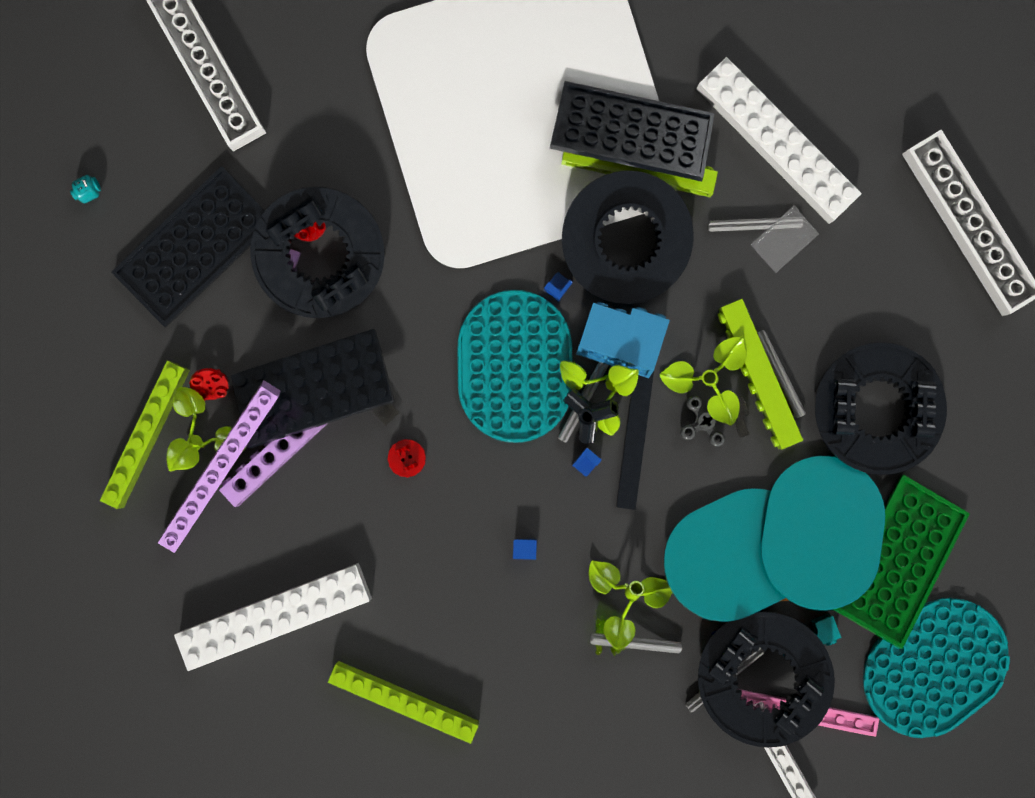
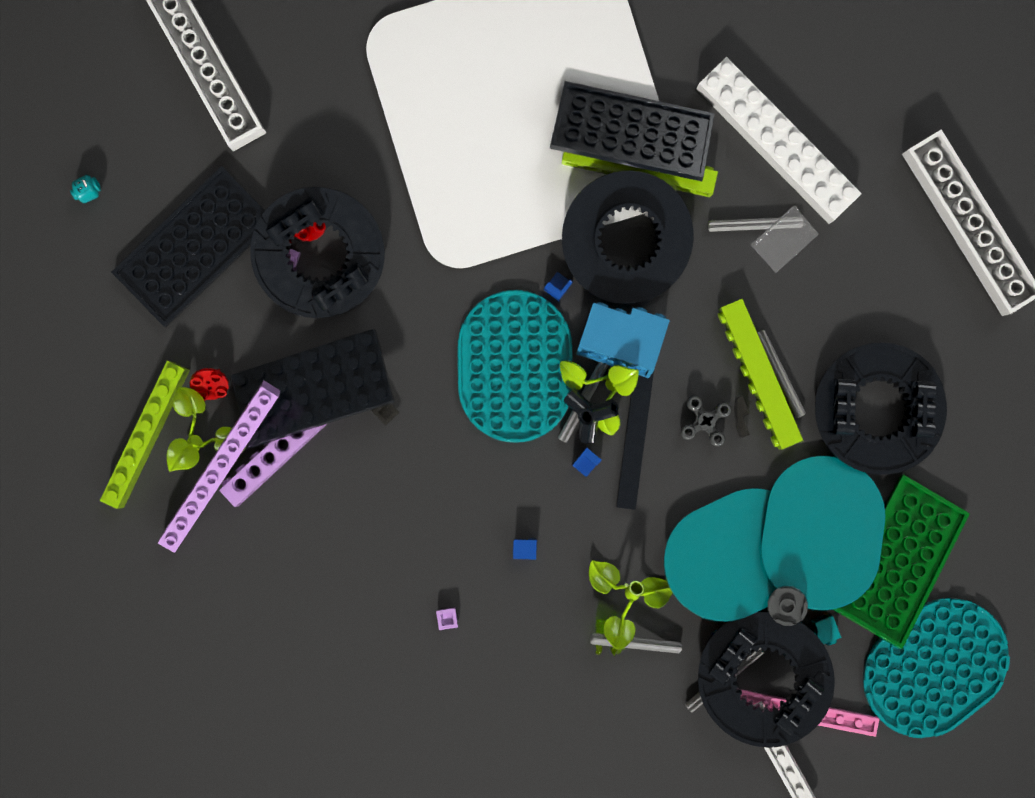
white brick [174,563,372,671] -> none
lime brick [328,661,479,744] -> none
red plate [388,439,426,478] -> none
lime plant [660,337,747,425] -> none
none -> lavender plate [436,607,458,630]
none -> dark grey tile [768,586,808,626]

